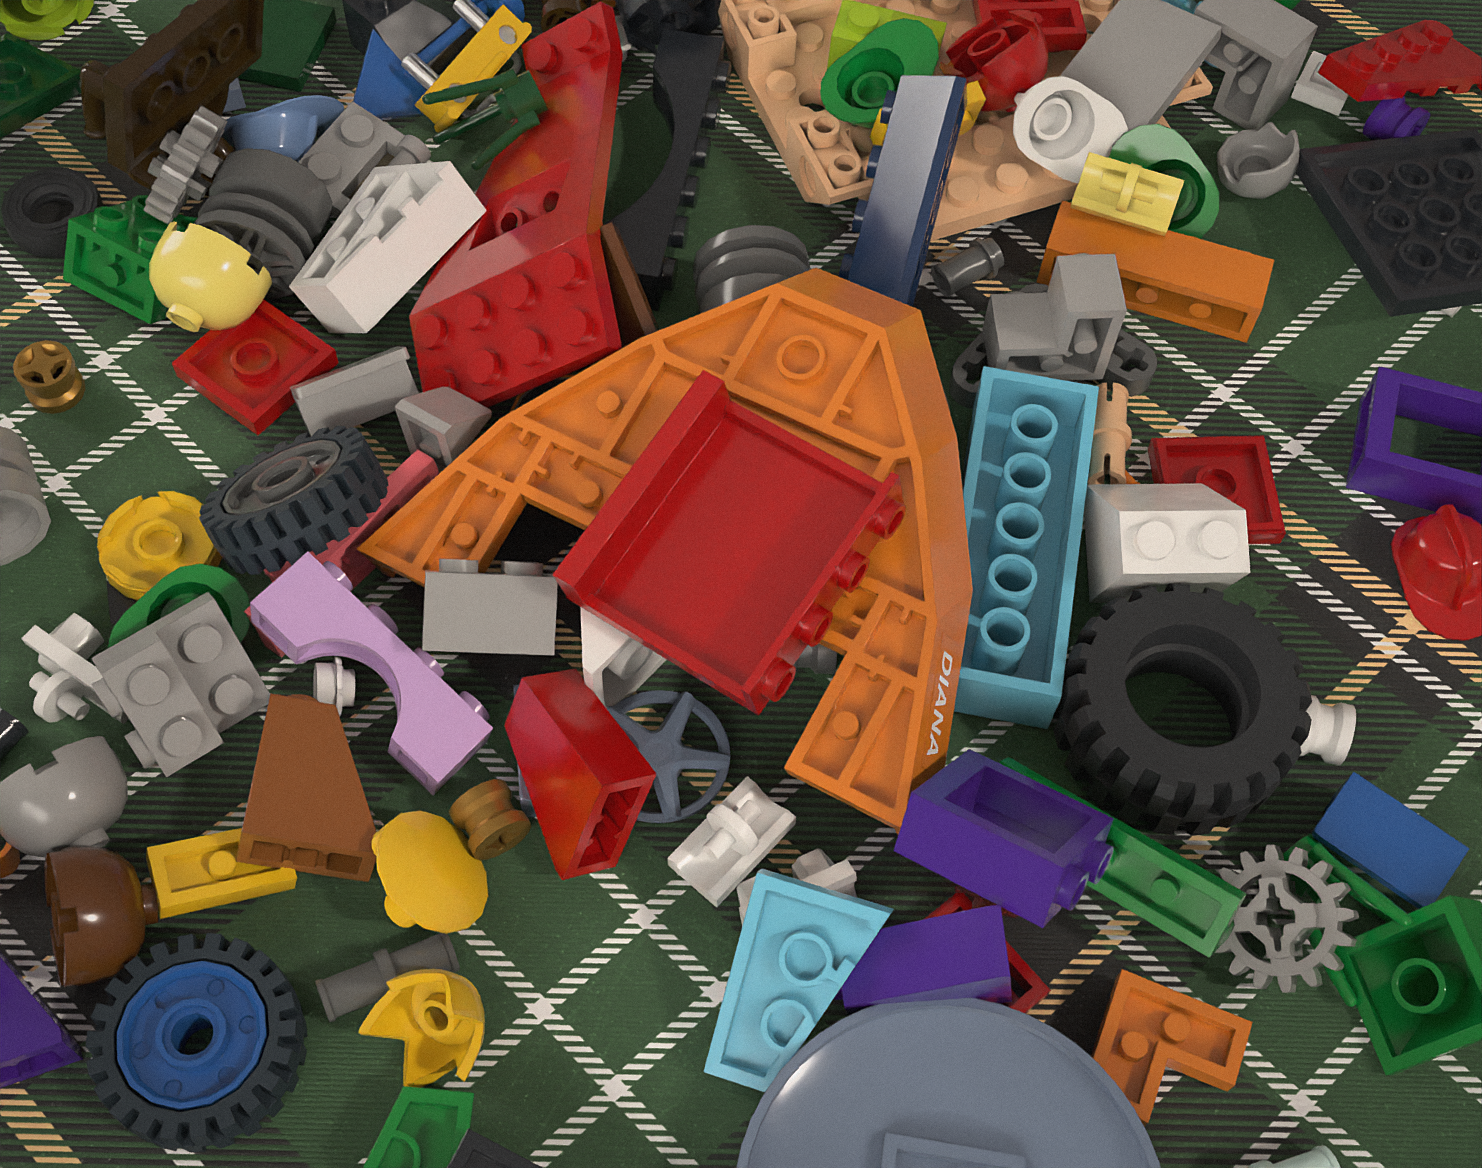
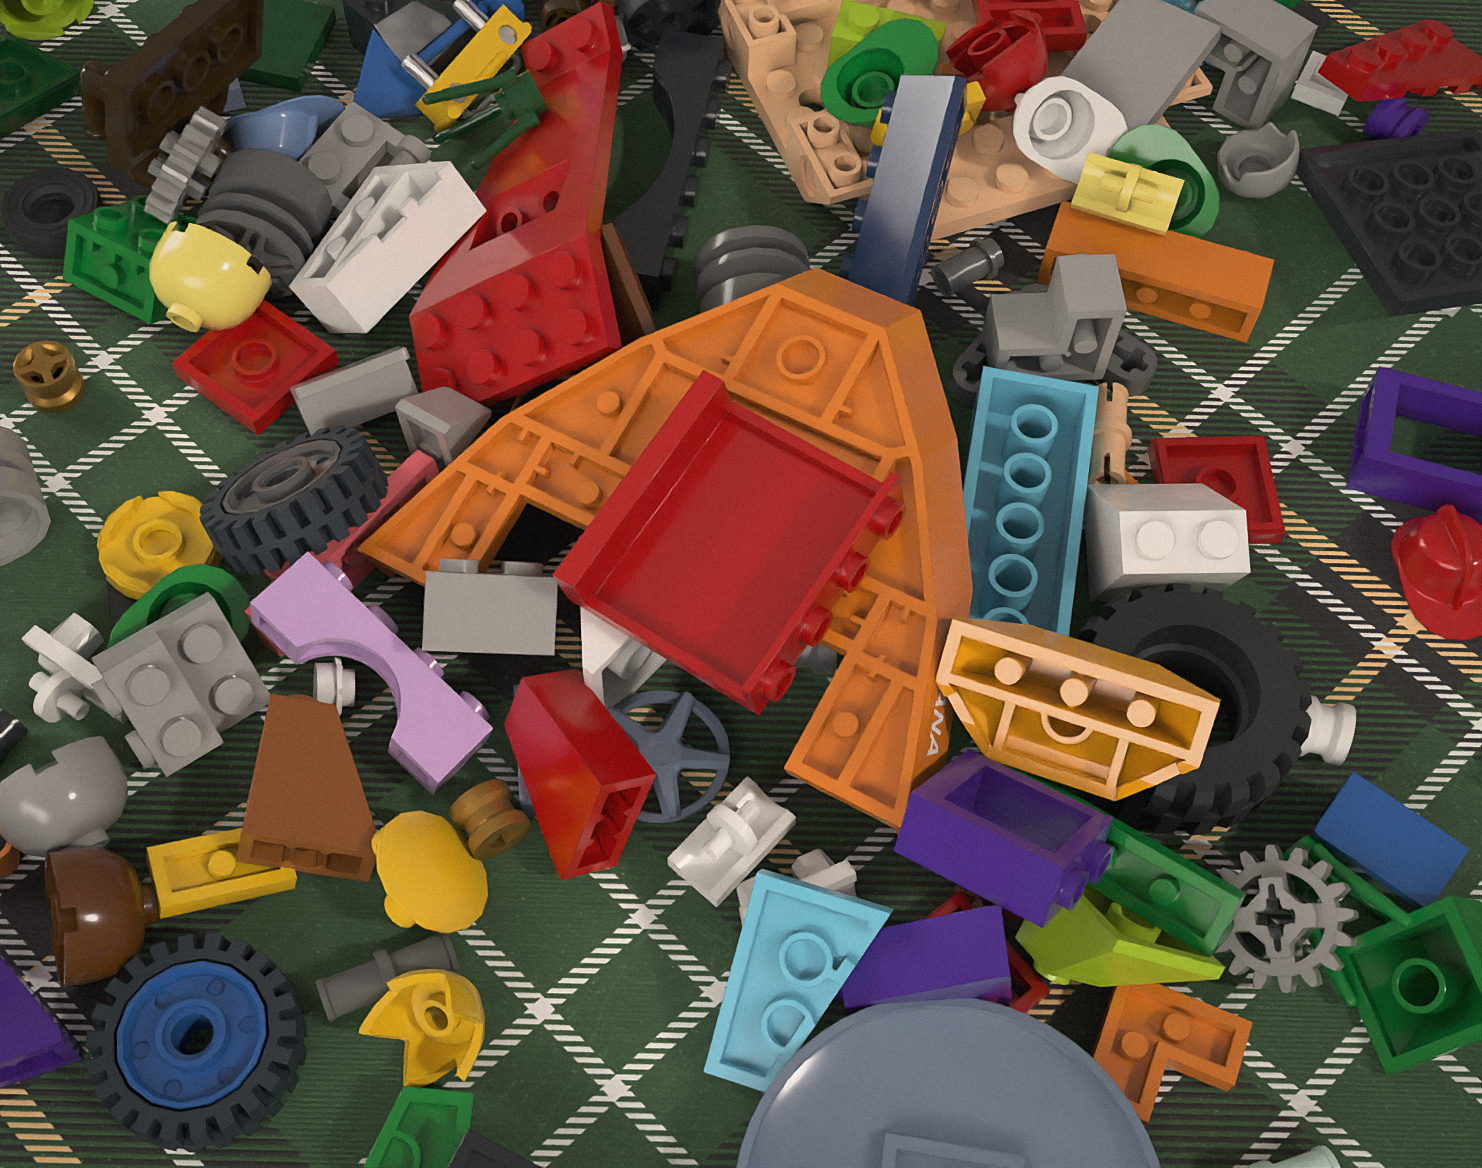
none -> light orange wedge [935,617,1221,801]
none -> lime slope [1015,885,1225,987]

